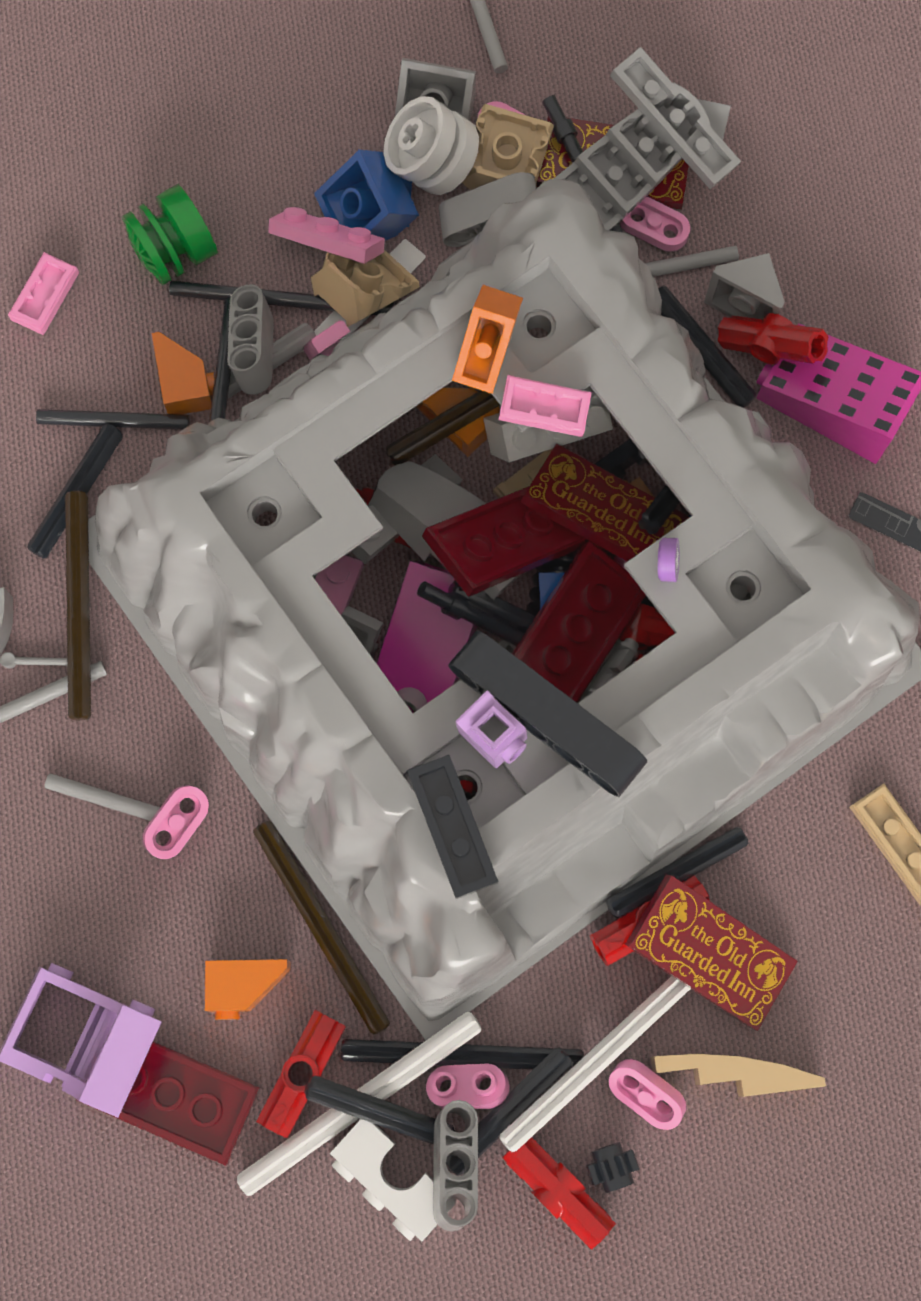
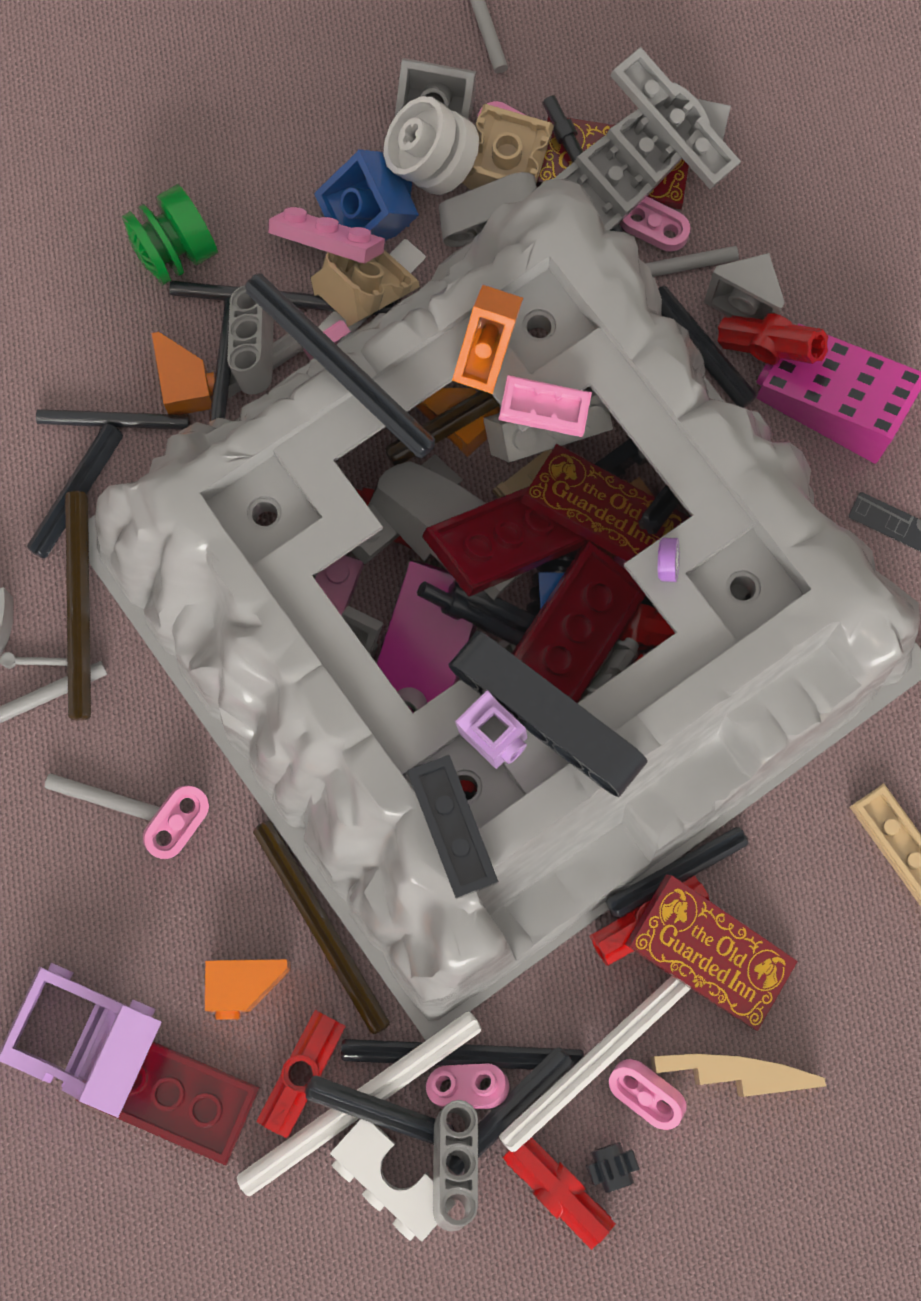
bright pink plate [8,252,79,335] -> none
none -> black axle [245,273,435,458]

